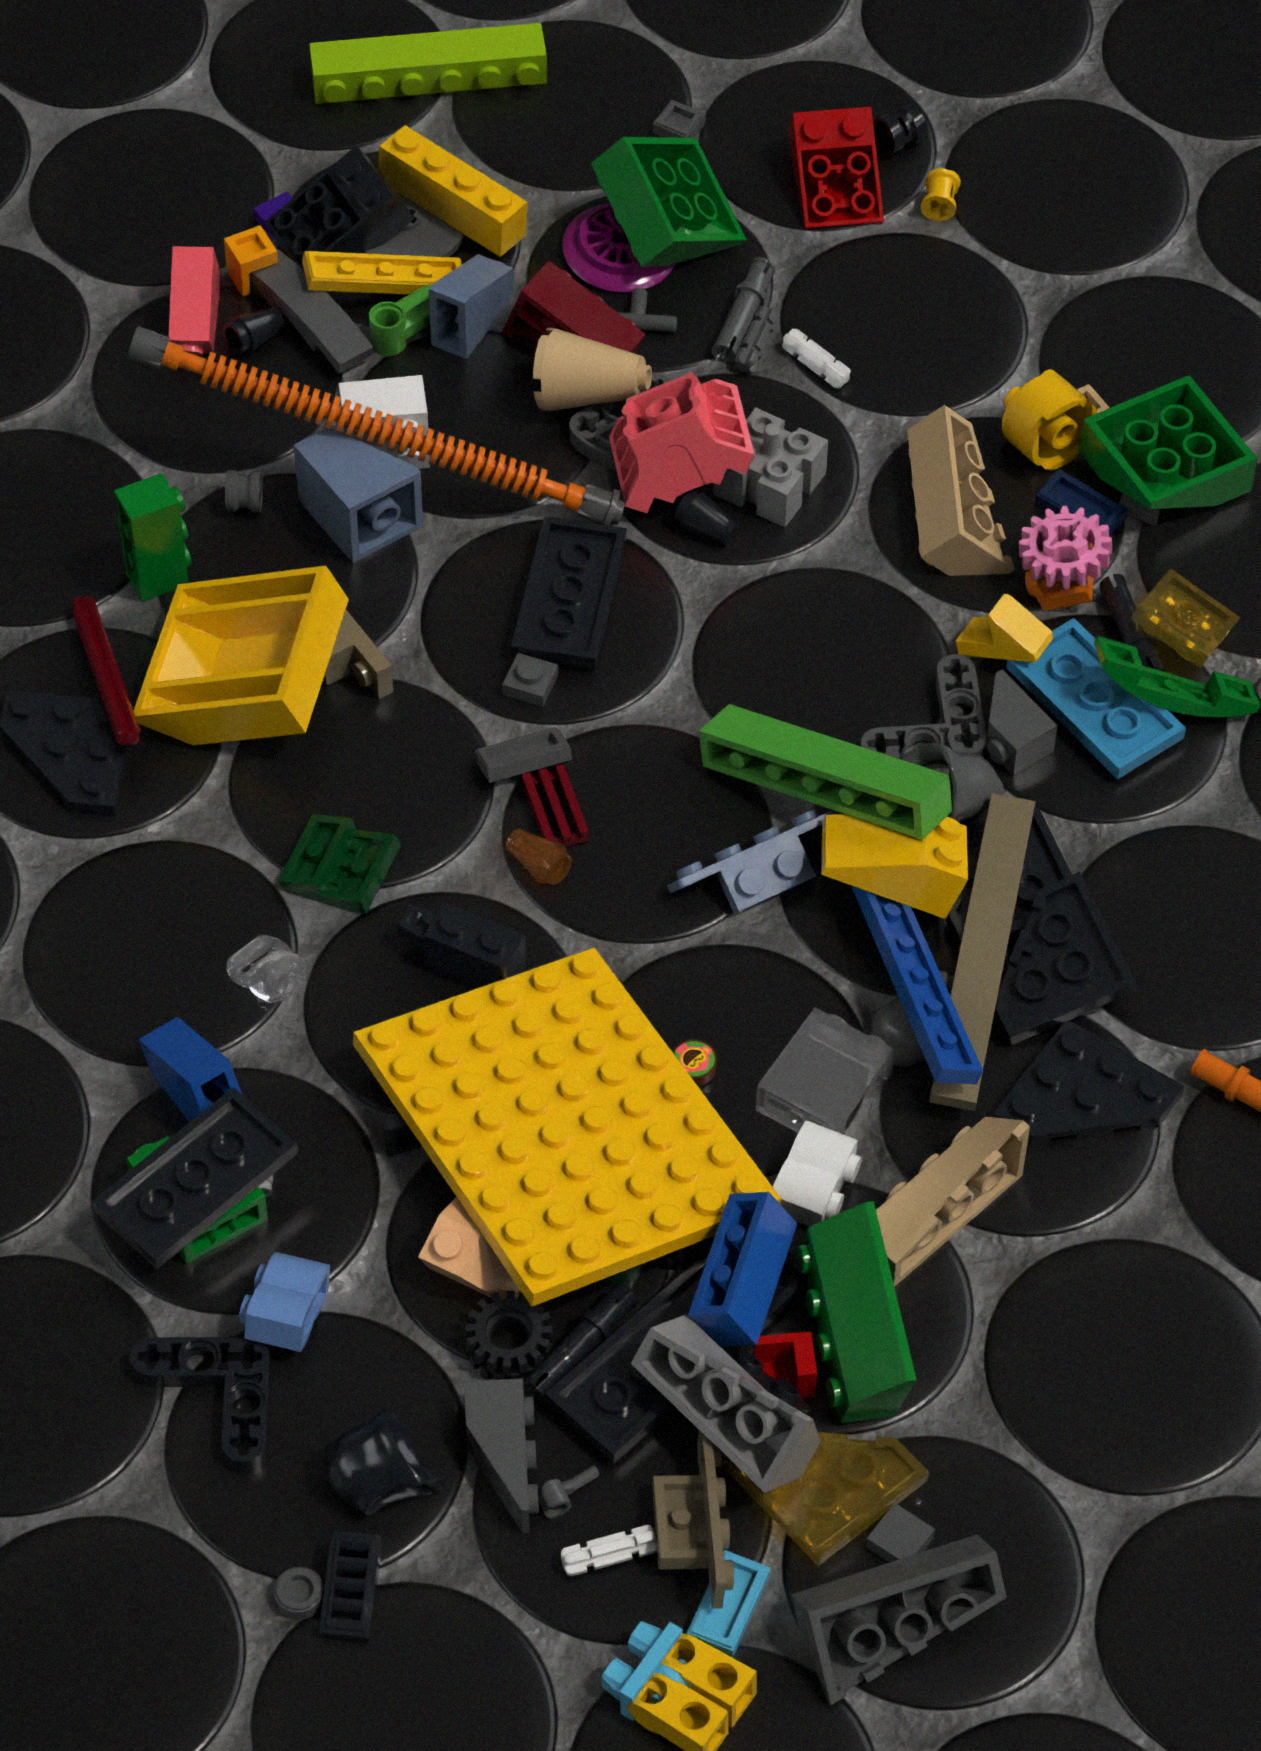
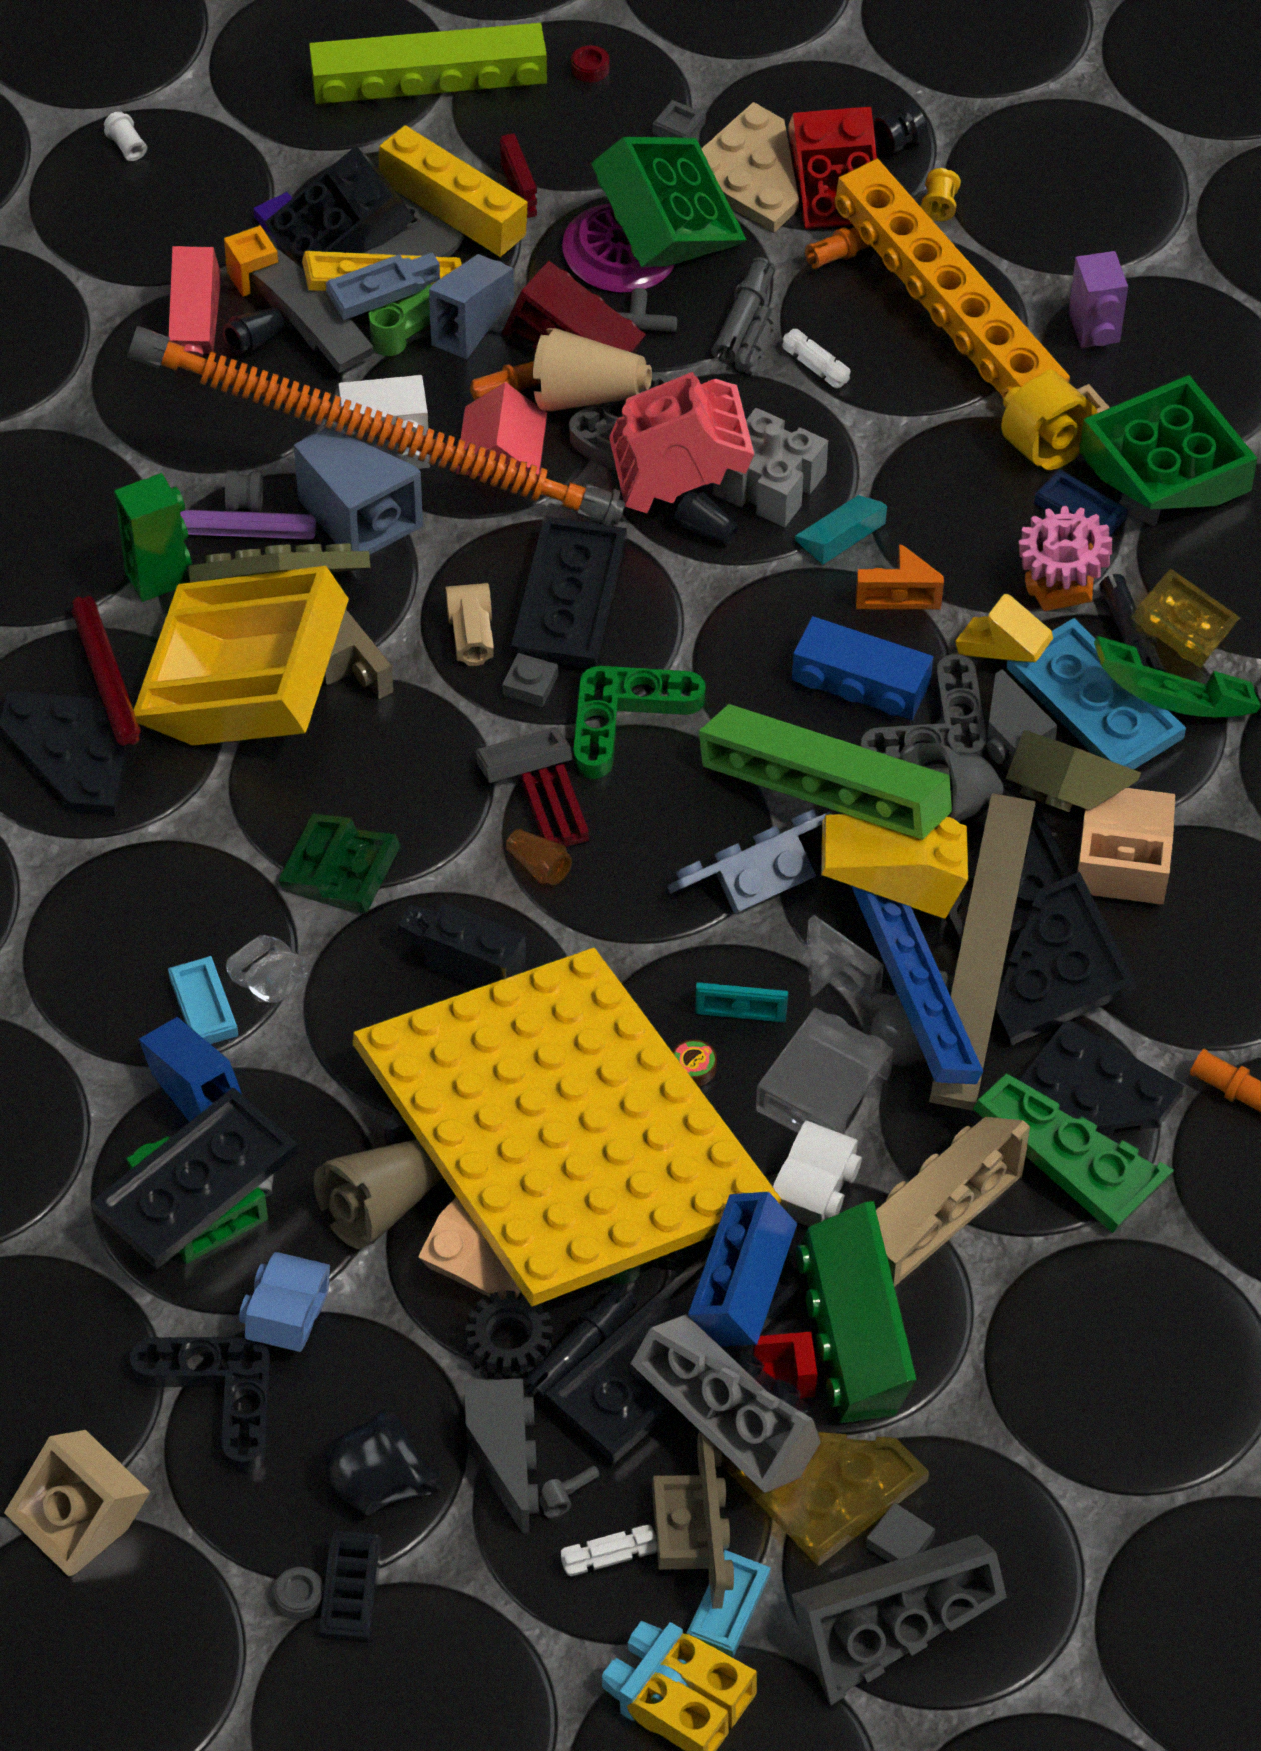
tan wedge [907,405,1015,576] -> none
none -> tan slope [4,1430,150,1576]
none -> white pin [104,112,147,161]
none -> medium azure tile [168,956,239,1044]
none -> medium lavender axle [180,510,316,540]
none -> olive plate [189,543,370,583]
none -> dark tan cone [314,1139,443,1249]
none -> sand blue hinge [326,252,440,320]
none -> tan piece [445,583,494,666]
none -> coral slope [456,382,547,477]
none -> orange axle [470,361,541,400]
none -> dark red tile [500,133,537,218]
none -> dark red tile [571,45,610,83]
none -> green beam [574,666,706,779]
none -> teal slope [695,982,788,1022]
none -> tan plate [702,102,799,233]
none -> blue brick [792,616,933,720]
none -> teal slope [795,495,887,565]
none -> orange pin [805,227,871,269]
none -> clear slope [806,915,884,1001]
none -> light orange brick [835,158,1070,401]
none -> orange slope [856,545,944,610]
none -> green wing [973,1073,1174,1233]
none -> olive slope [1006,729,1141,812]
none -> medium lavender brick [1068,251,1128,348]
none -> light nougat slope [1077,788,1175,905]

